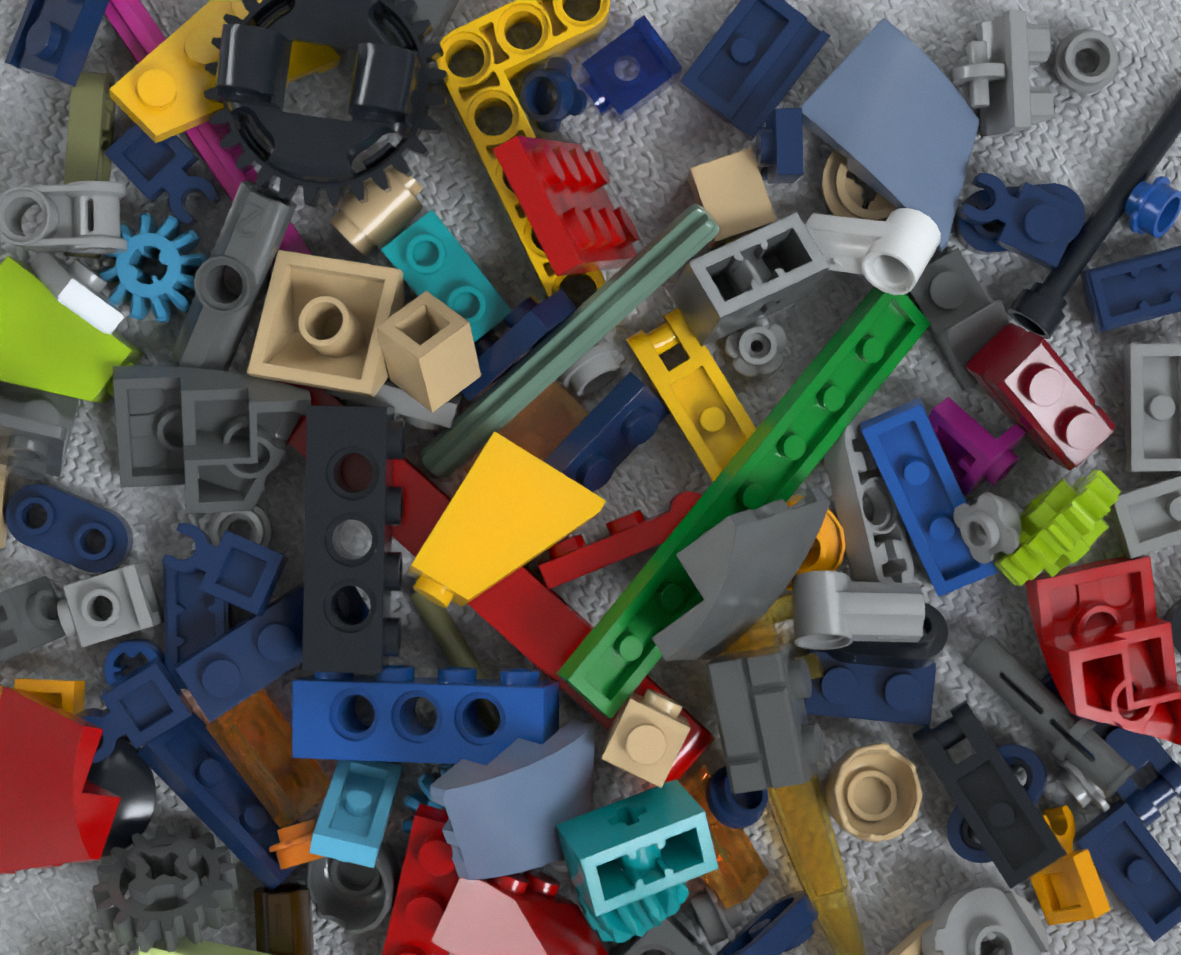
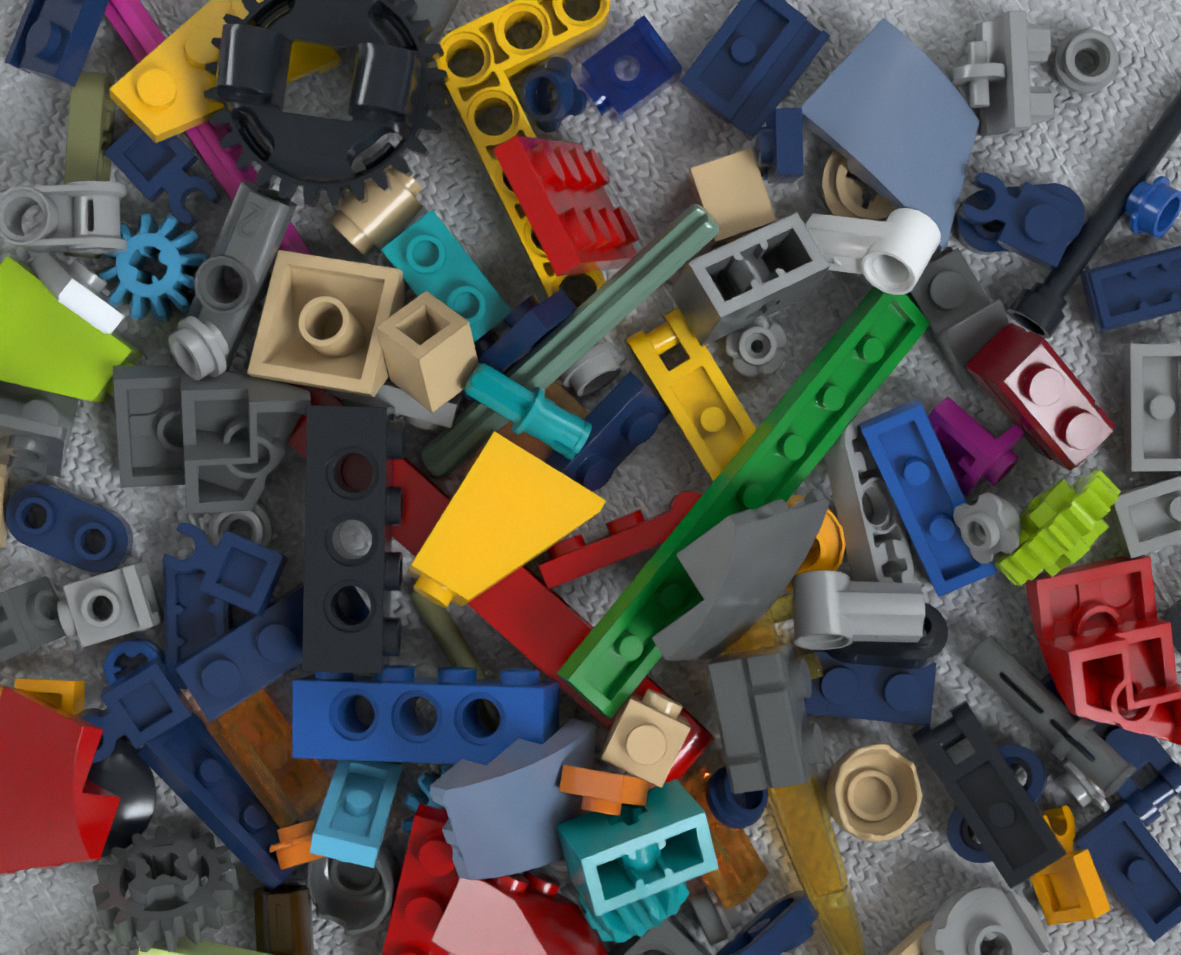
none -> light grey plate [168,316,229,380]
none -> teal axle [464,363,592,460]
none -> orange plate [559,765,650,816]

